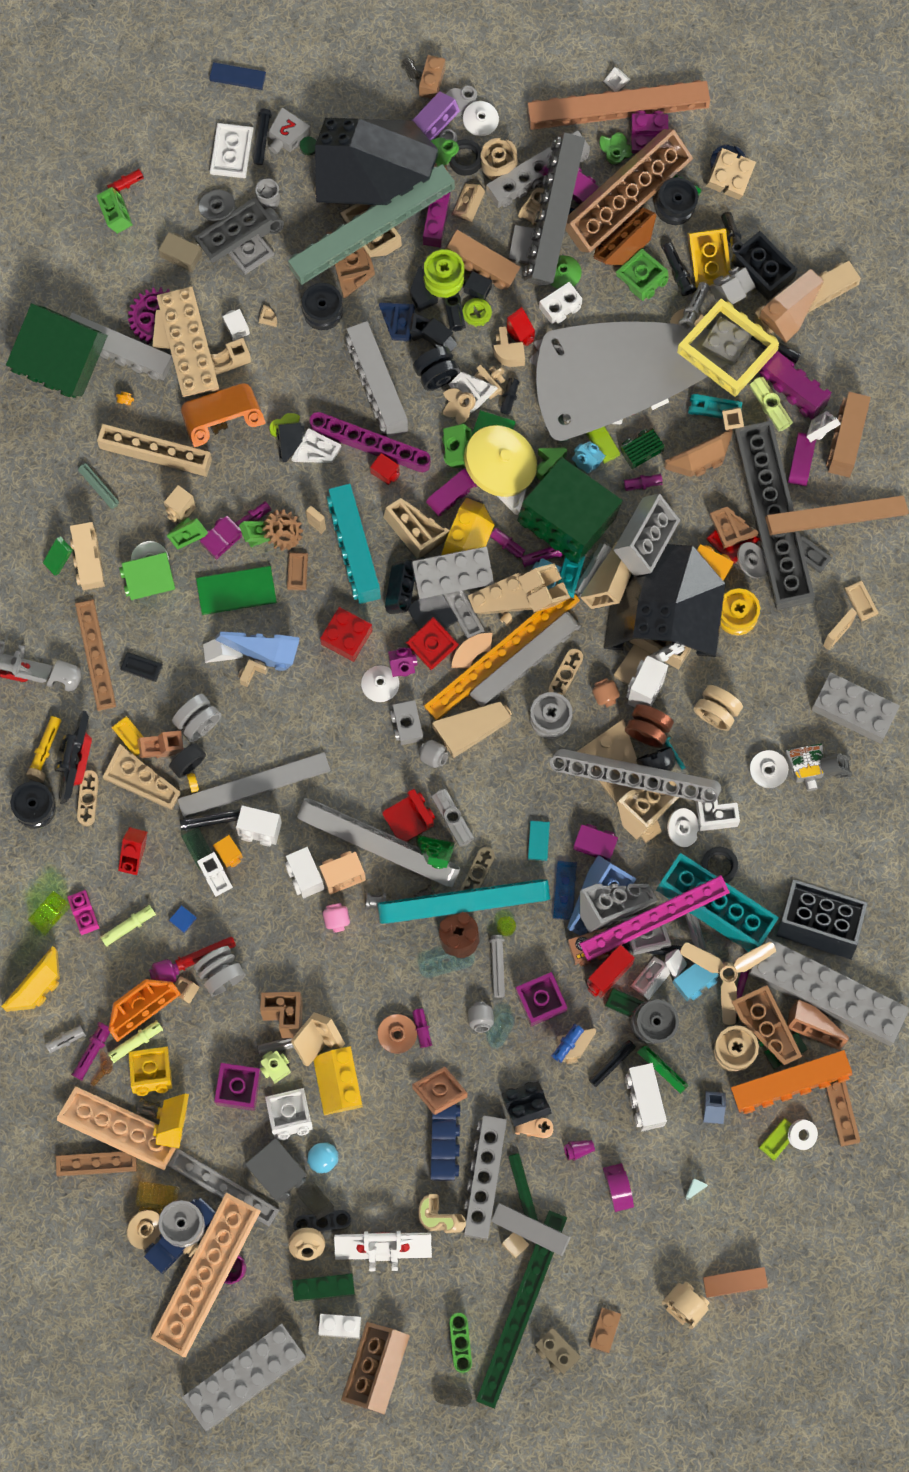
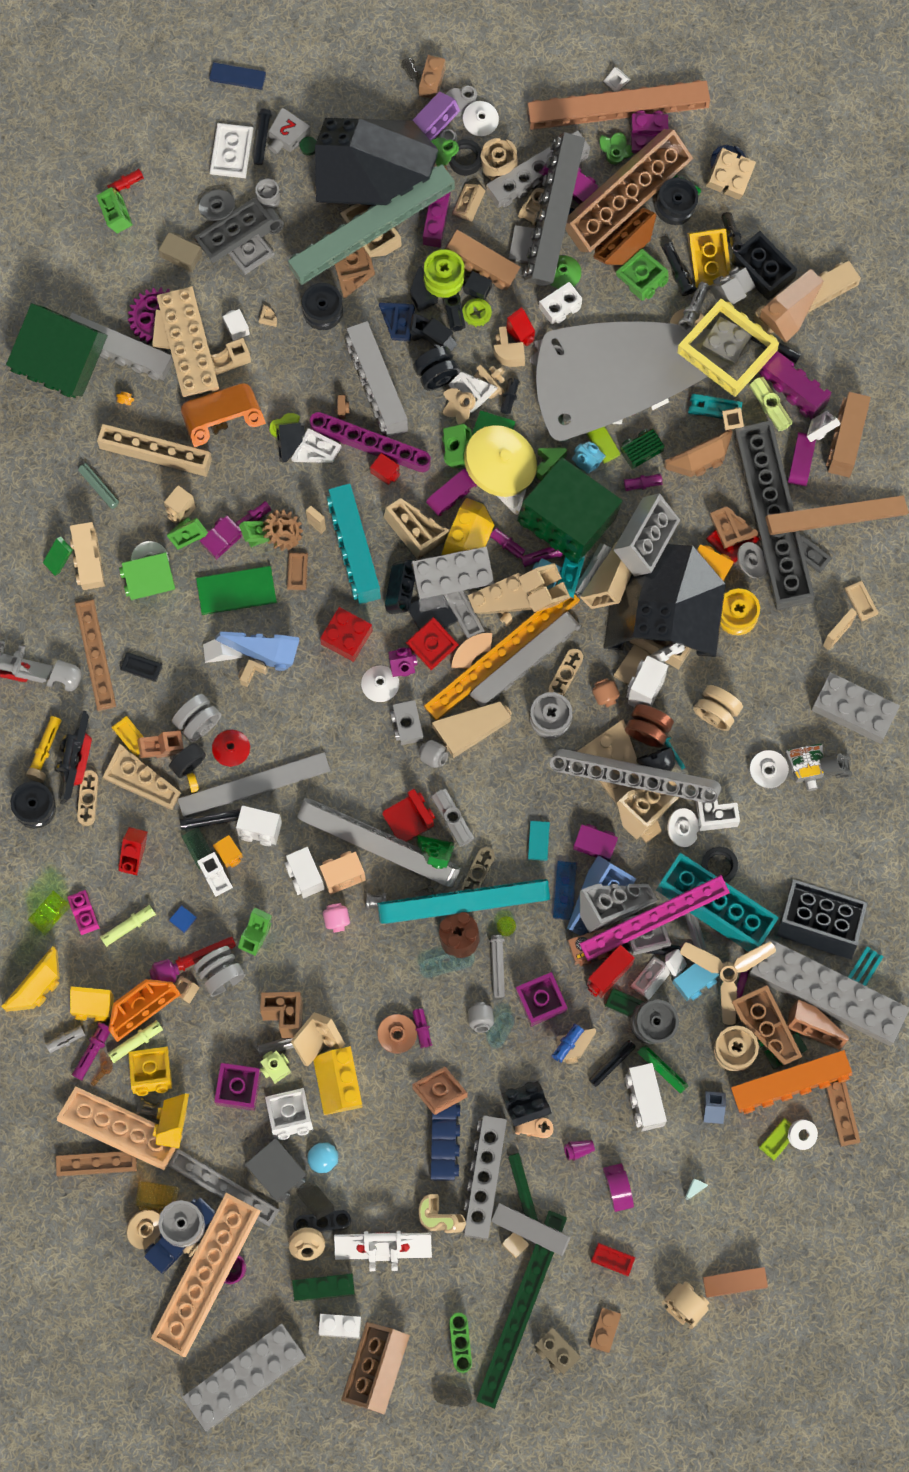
none -> yellow slope [70,986,114,1023]
none -> red dish [212,730,250,767]
none -> bright green brick [238,908,272,956]
none -> medium nougat plate [338,395,349,419]
none -> red plate [591,1243,636,1277]
none -> teal tile [848,946,884,986]

